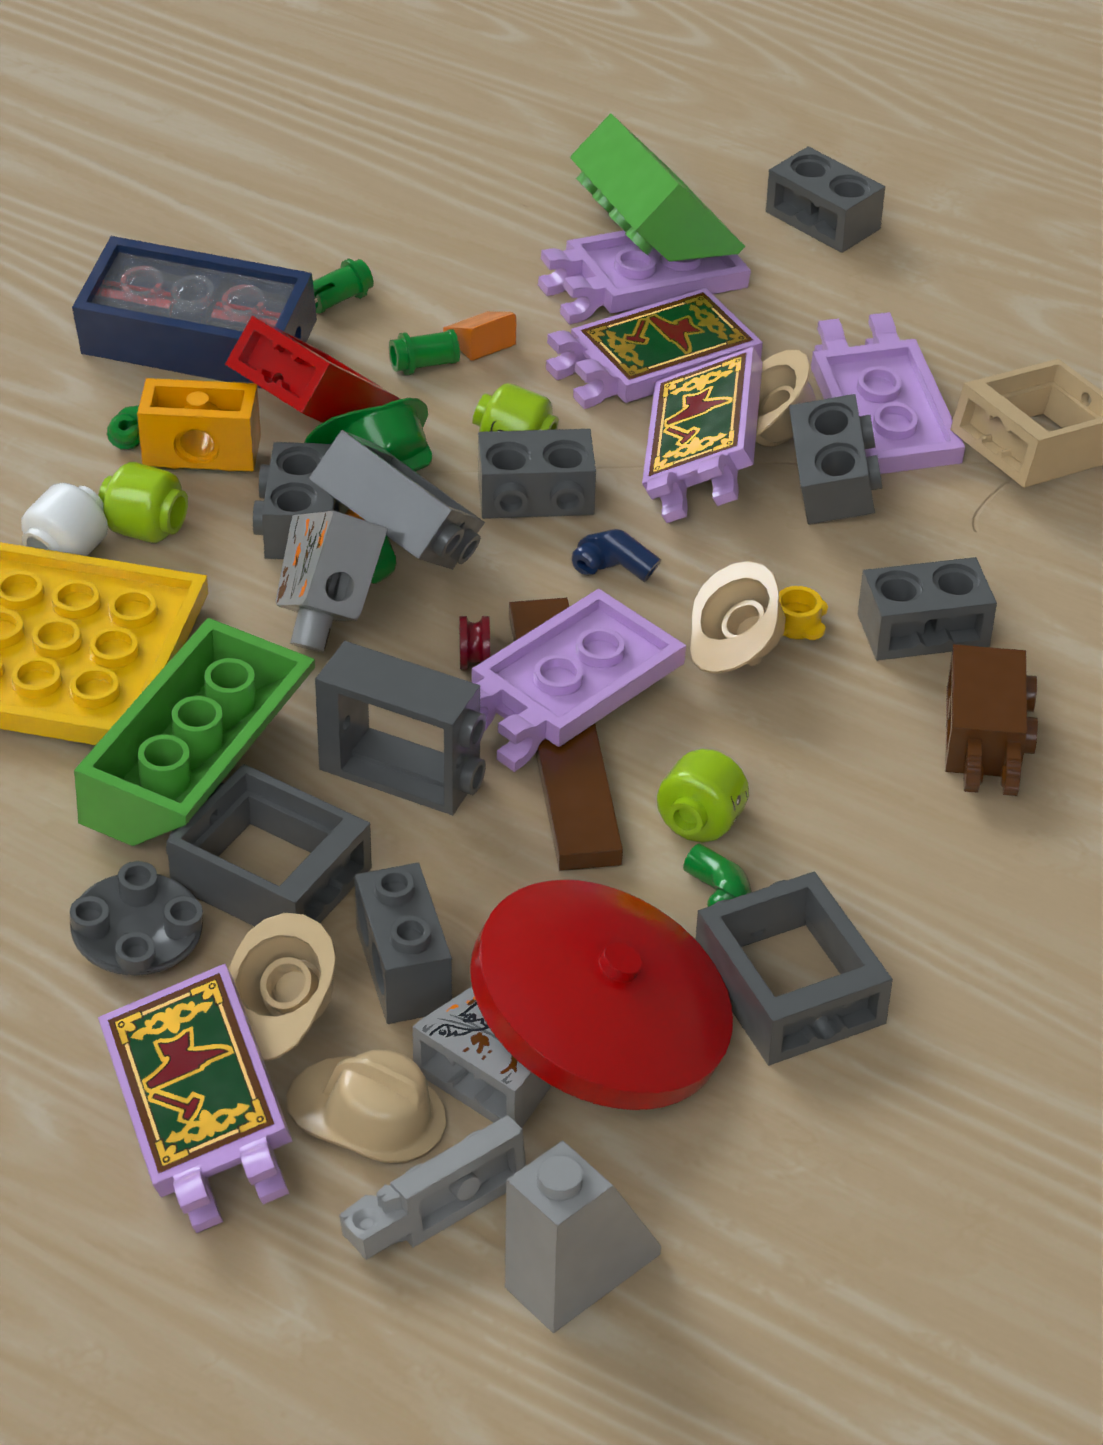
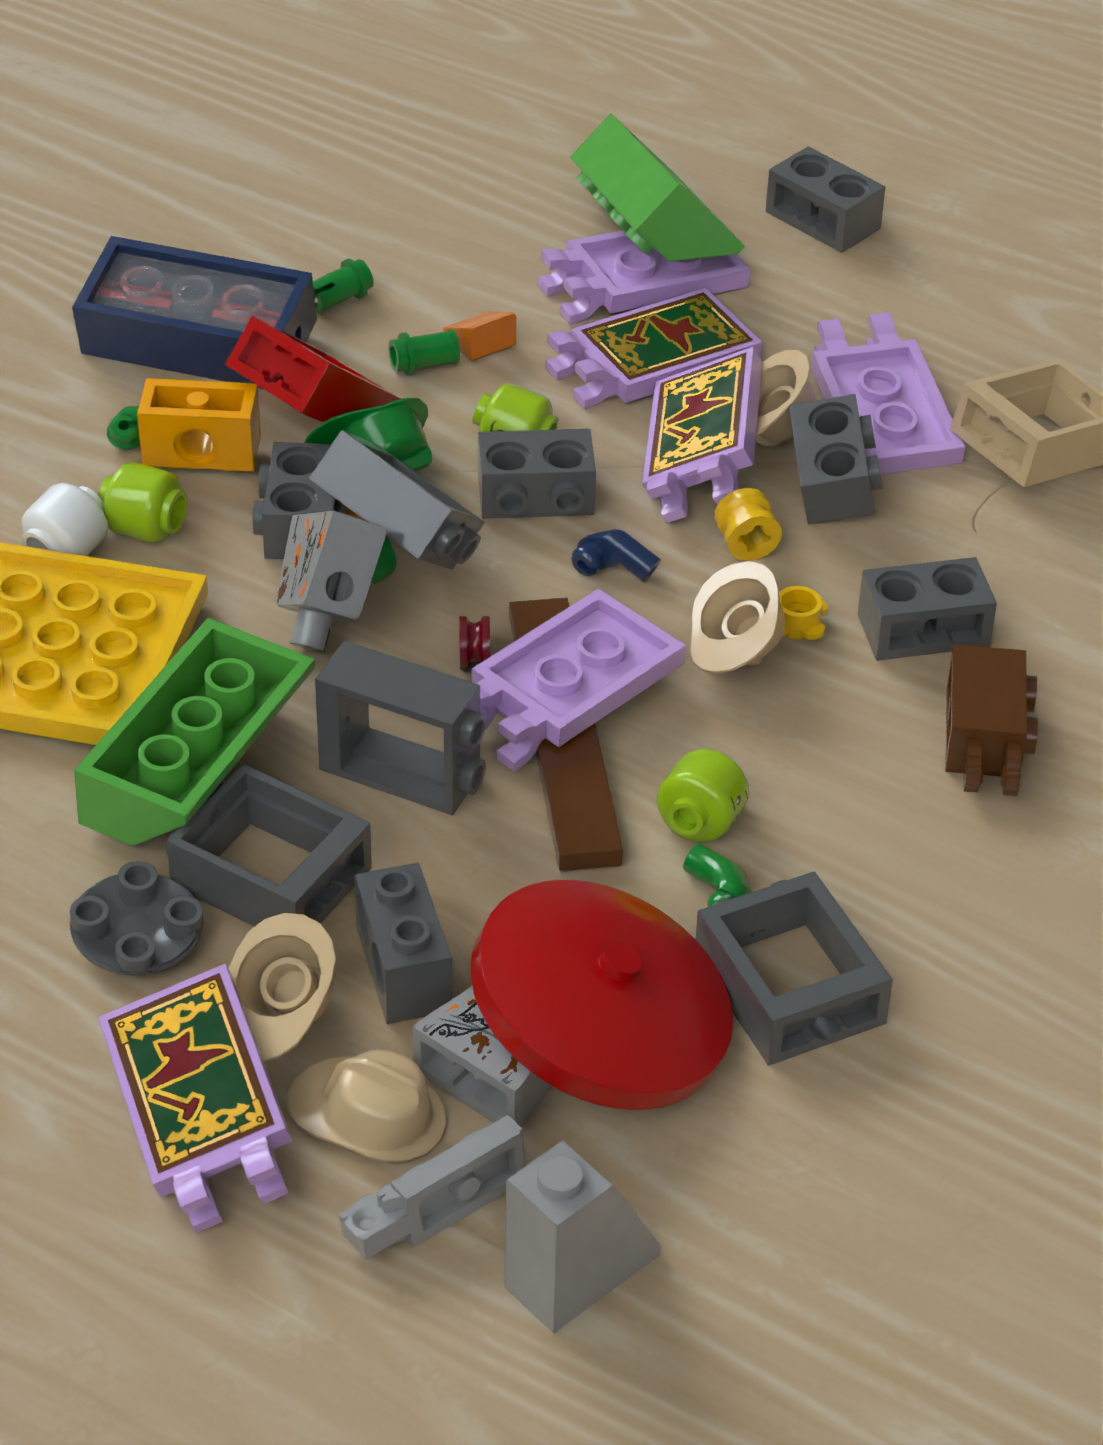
none -> yellow wheel [714,488,782,561]

